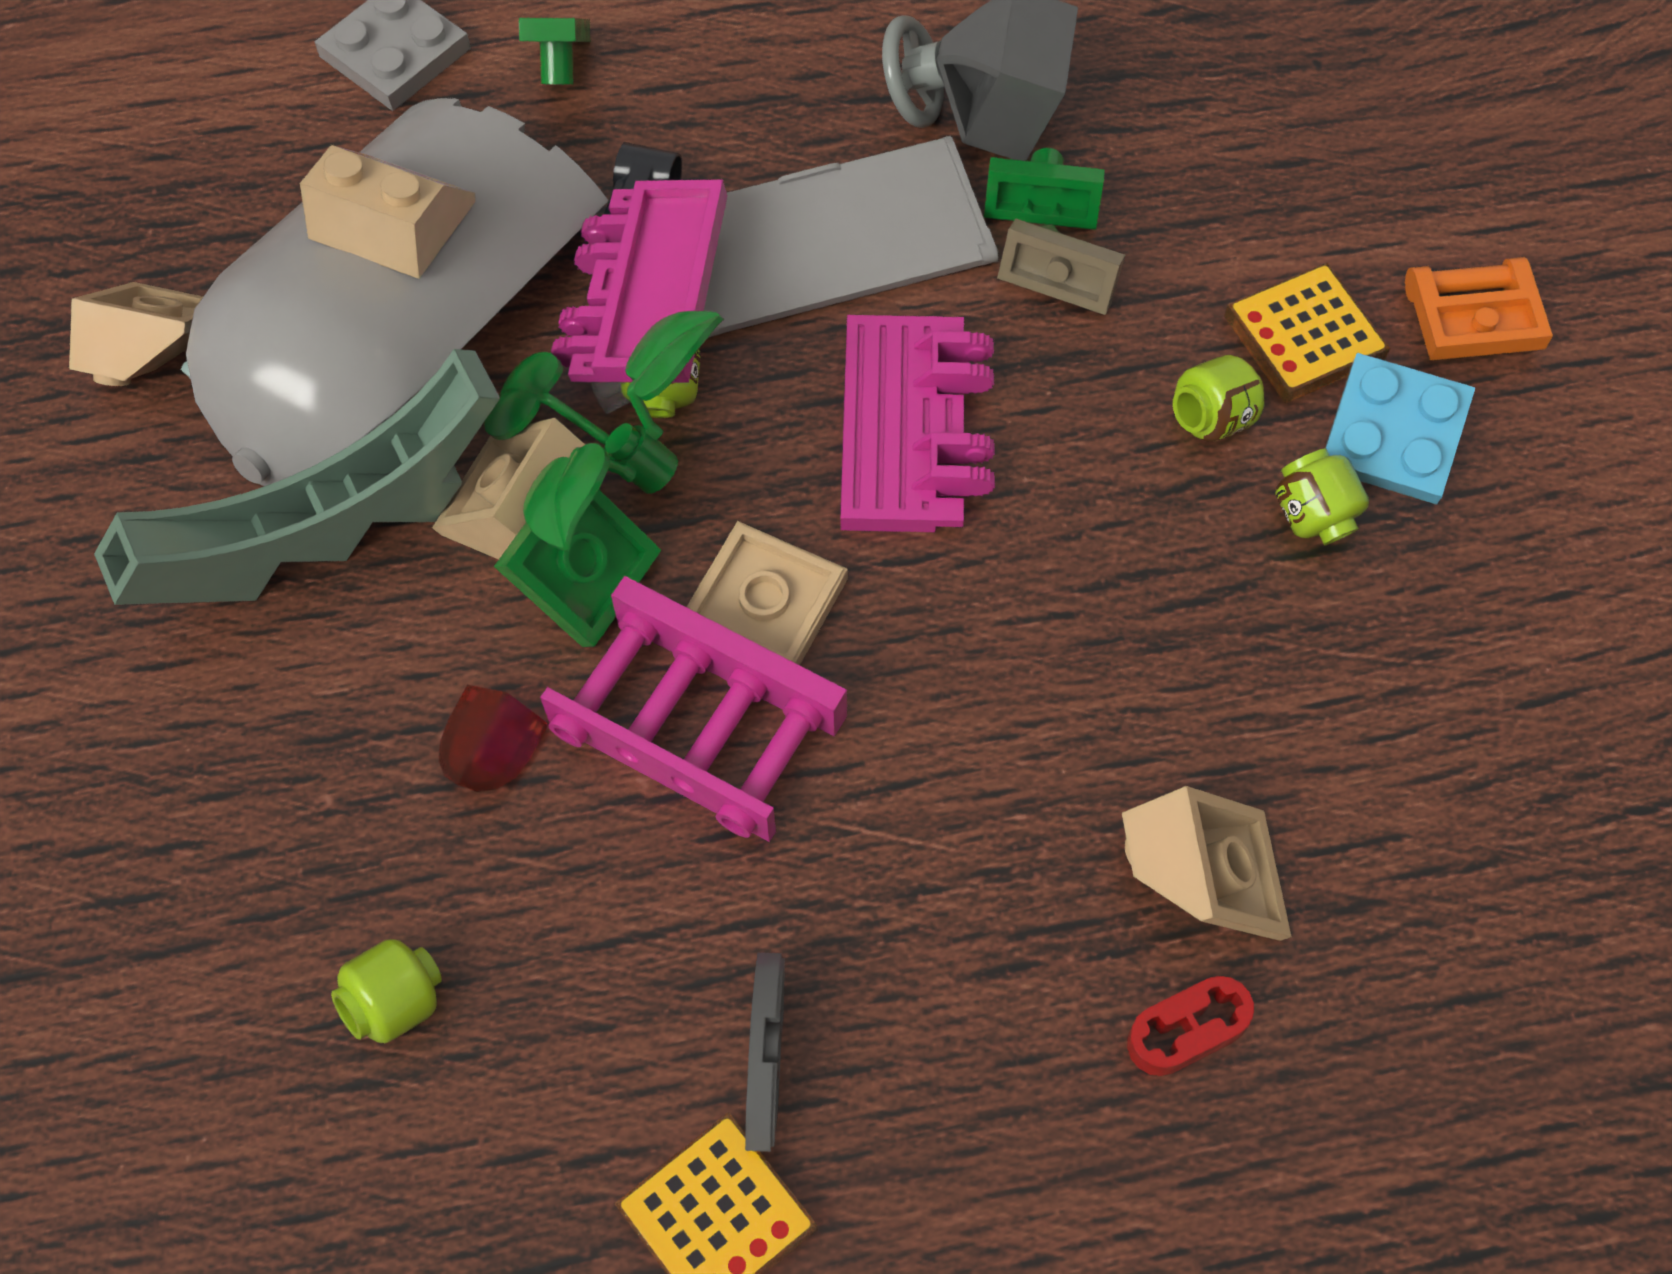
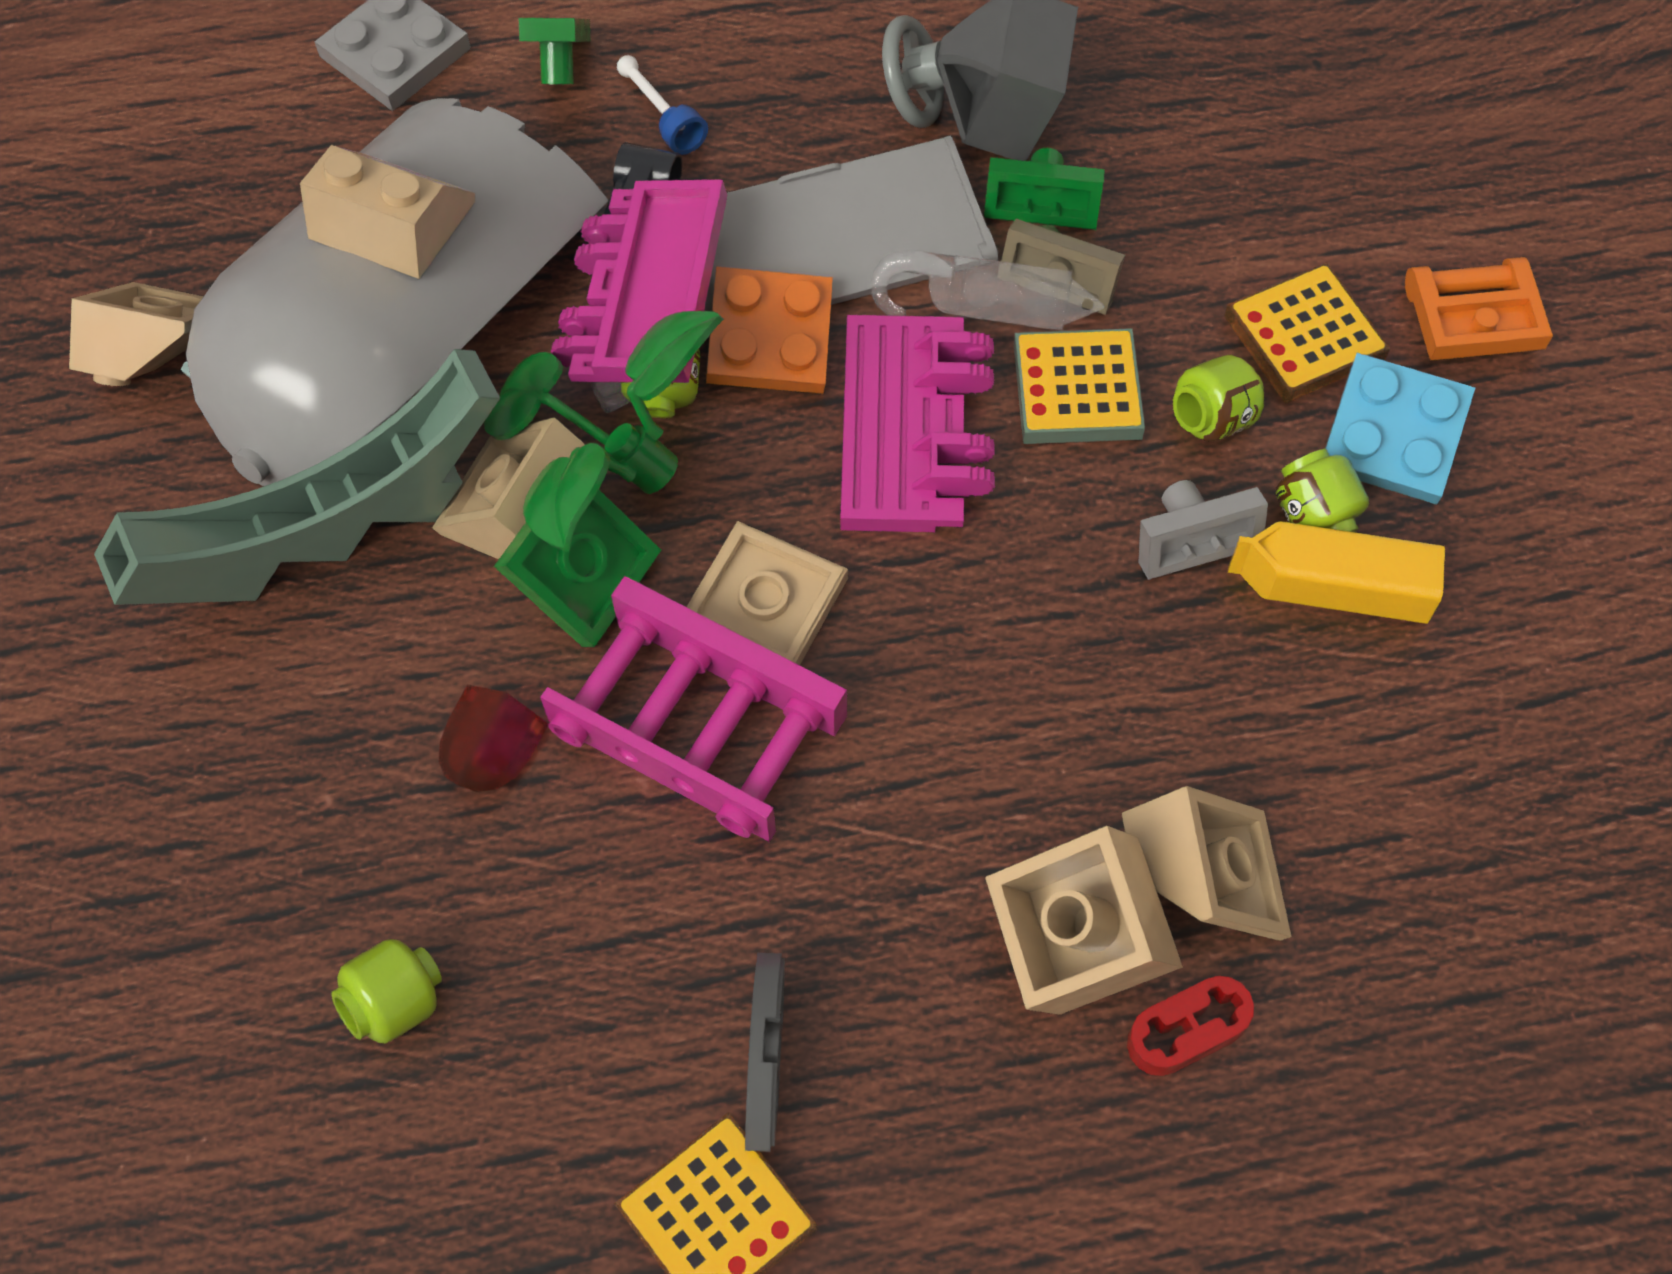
none -> blue hinge [617,55,708,155]
none -> orange plate [706,266,833,394]
none -> clear plate [870,249,1104,331]
none -> tan brick [985,826,1183,1015]
none -> yellow tile [1014,329,1145,444]
none -> light grey tile [1139,480,1268,580]
none -> yellow piece [1228,521,1445,624]

